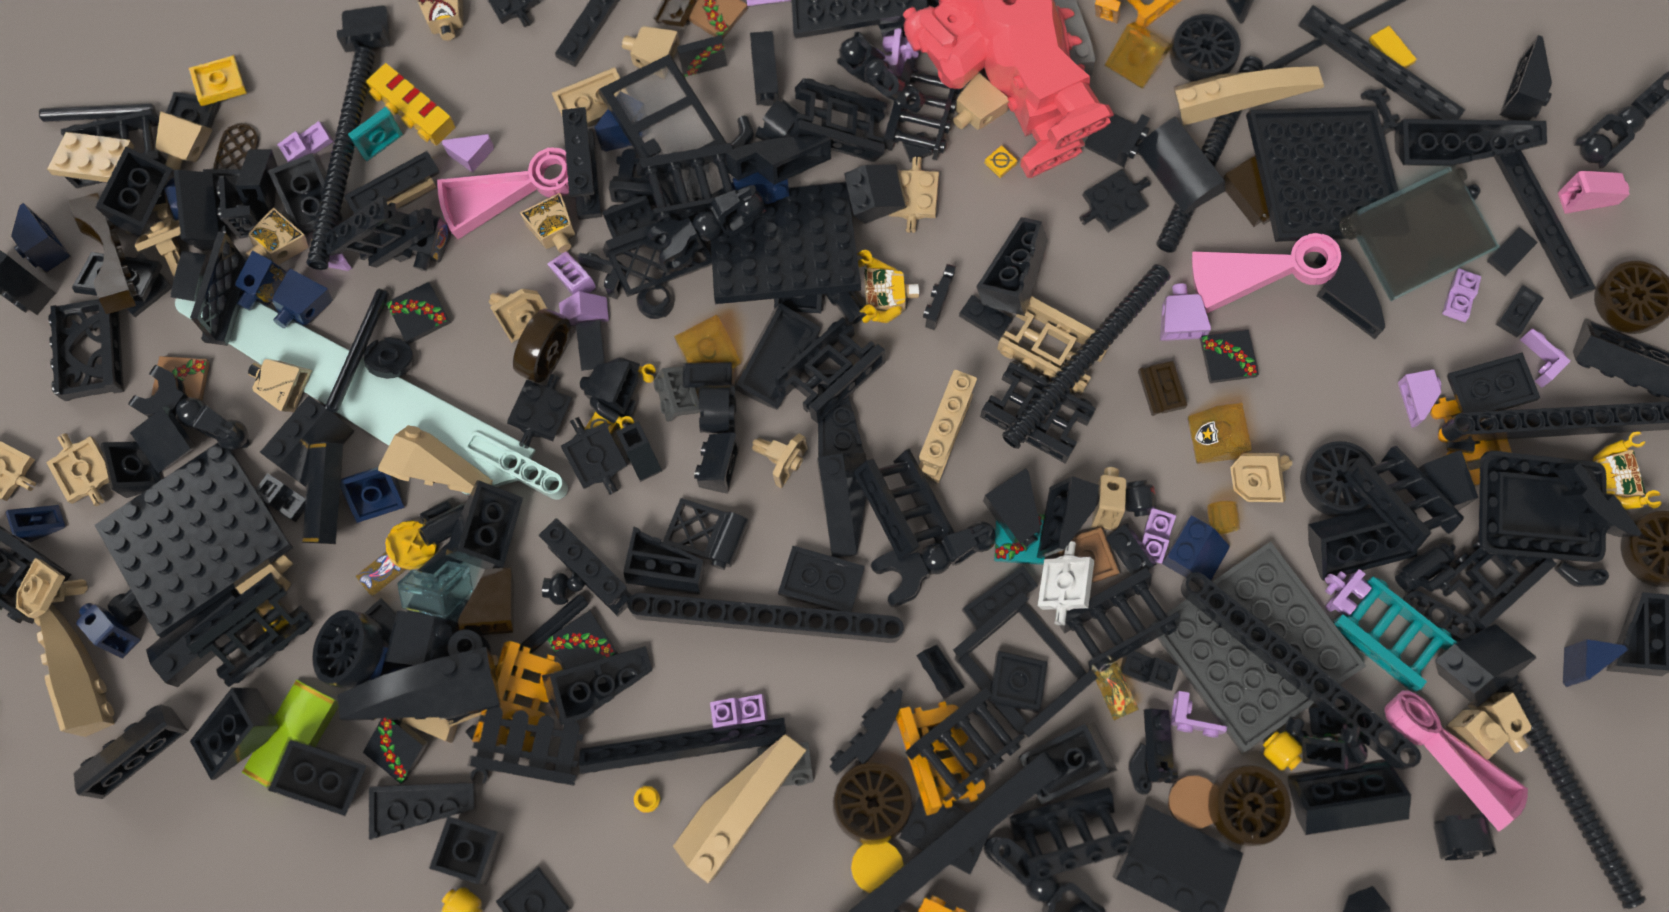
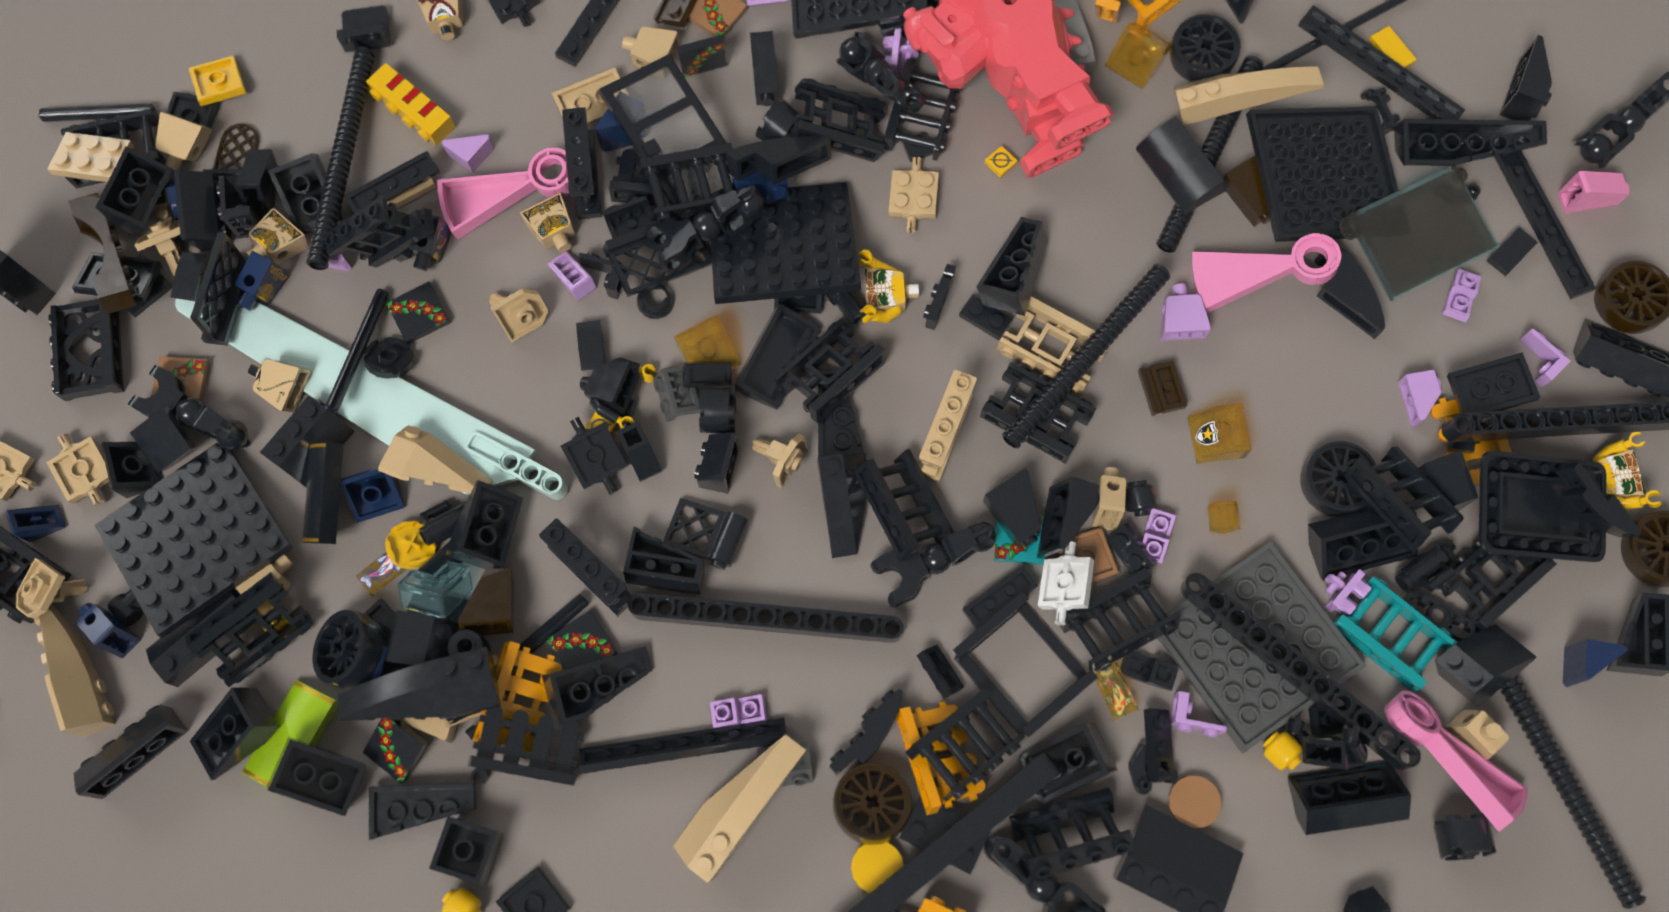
dark blue slope [11,203,71,272] -> none
black slope [256,473,306,522] -> none
dark blue torso [272,269,333,328] -> none
lavender slope [278,121,334,162] -> none
teal tile [348,107,403,161] -> none
black plate [507,374,572,449] -> none
dark brown piece [513,308,571,383] -> none
black animal [542,572,585,605] -> none
lavender slope [559,291,609,326] -> none
yellow plate [634,786,660,813] -> none
black arm [731,116,754,149] -> none
black plate [778,545,865,612] -> none
black slope [844,164,907,224] -> none
tan torso [953,73,1009,130] -> none
black tile [988,650,1048,713] -> none
black plate [1079,169,1150,233] -> none
black bracket [1085,114,1150,168] -> none
dark blue slope [1162,515,1230,584] -> none
black tile [1200,330,1259,384] -> none
dark brown piece [1208,765,1291,847] -> none
tan piece [1230,453,1293,502] -> none
tan torso [1468,692,1531,753] -> none
black plate [1496,285,1544,338] -> none
black arm [1555,561,1609,587] -> none

